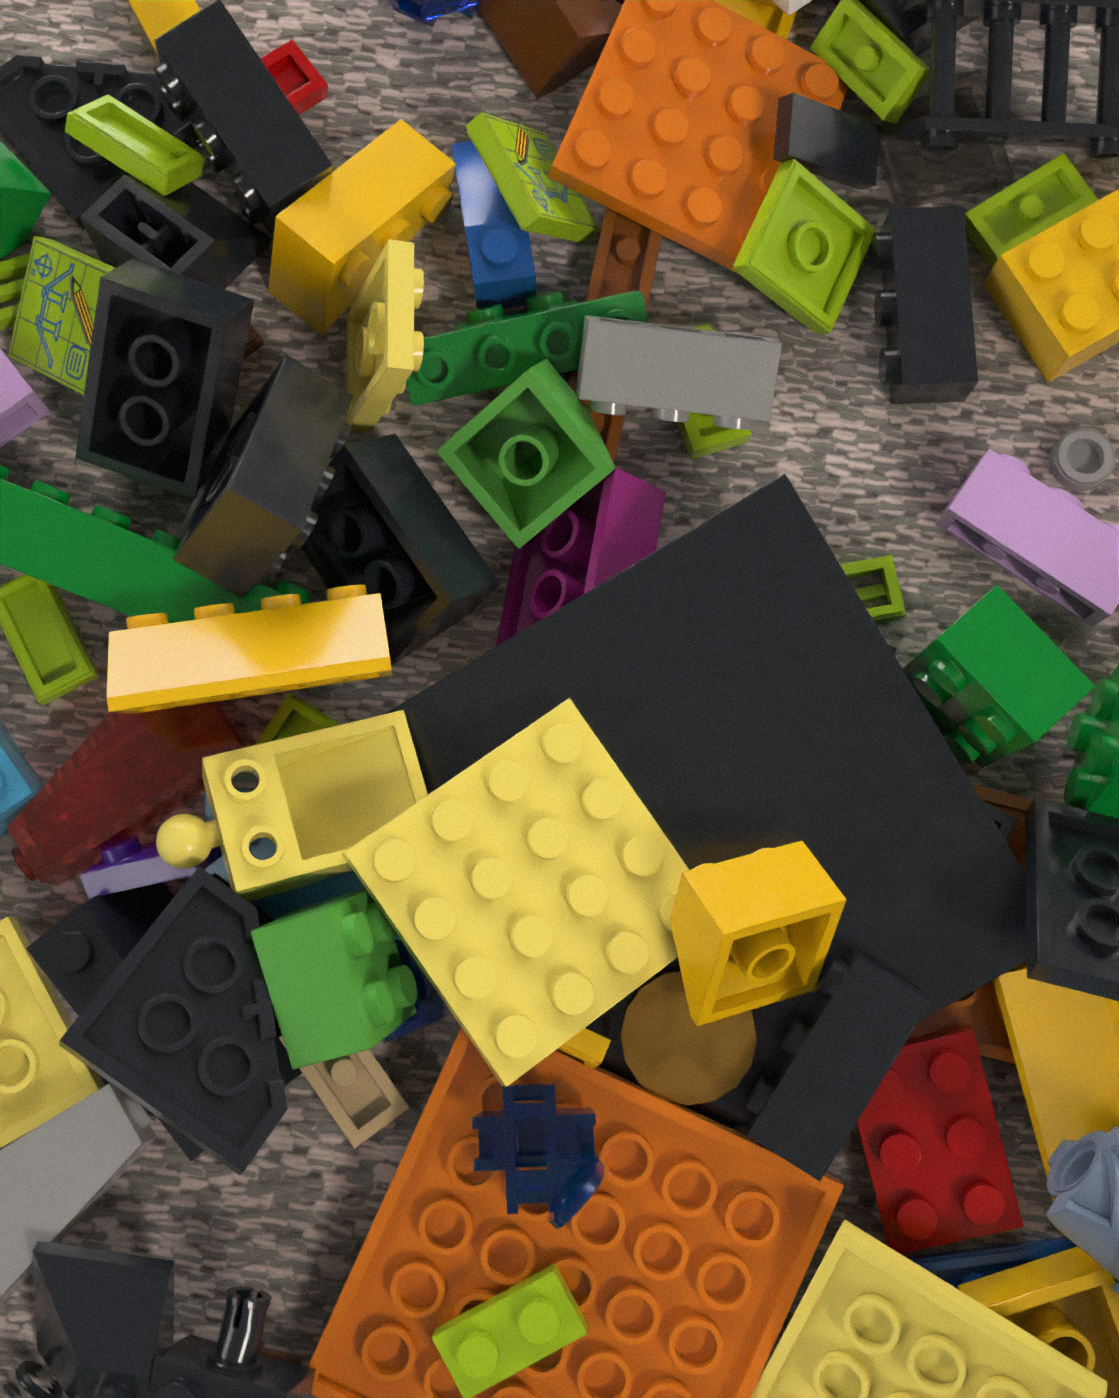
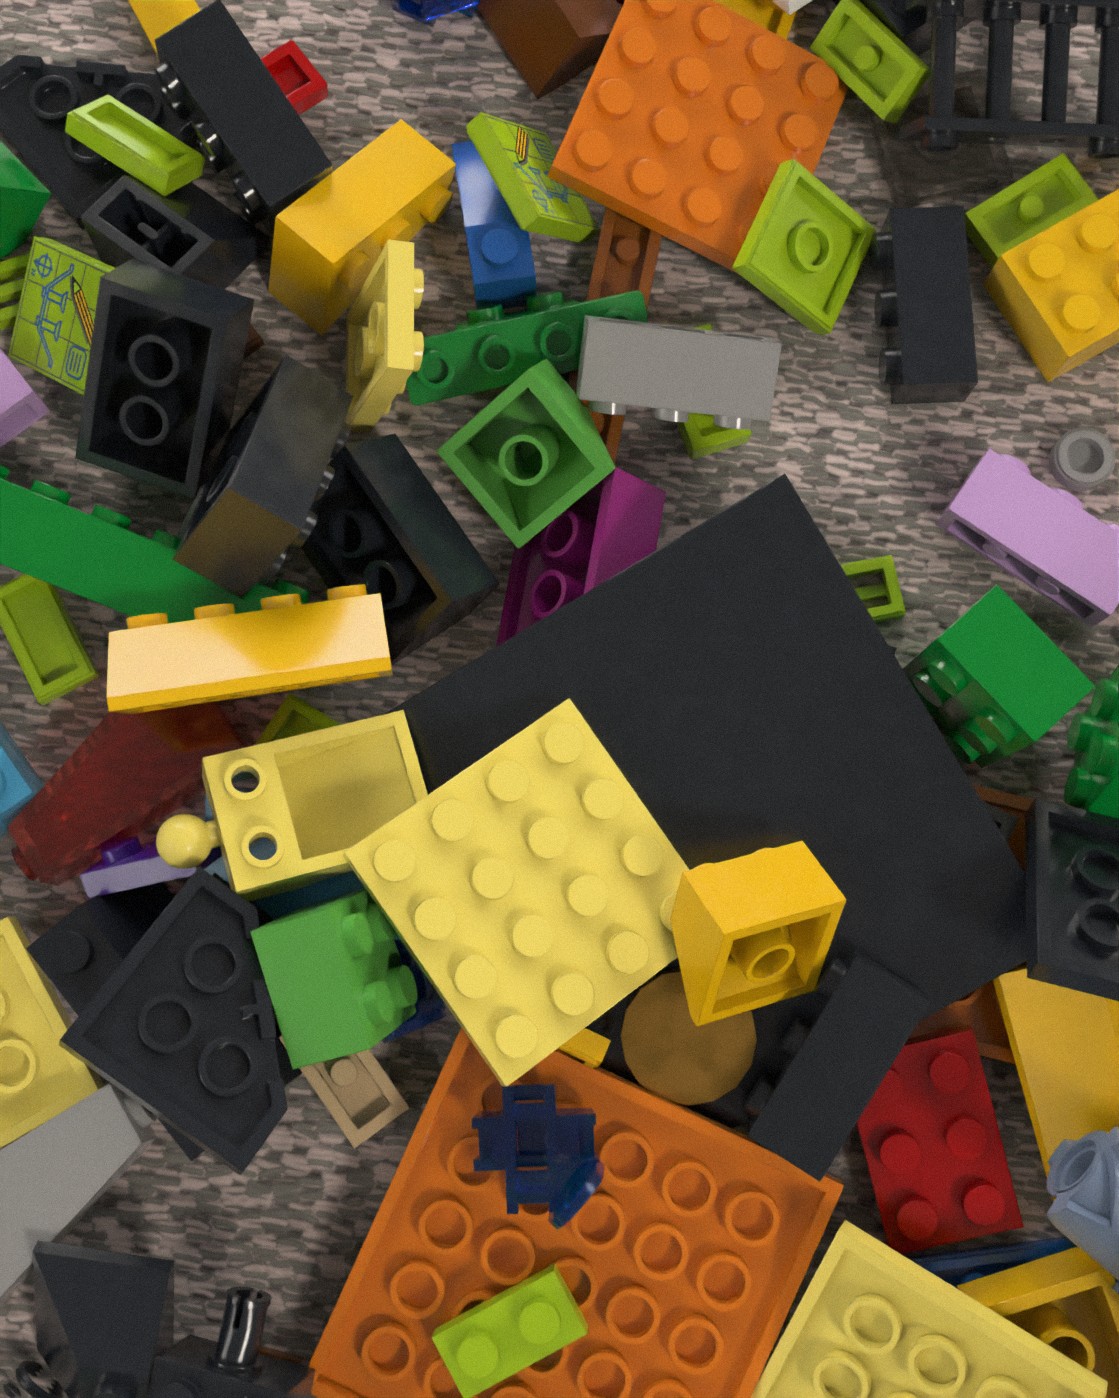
black tile [773,93,881,189] -> none

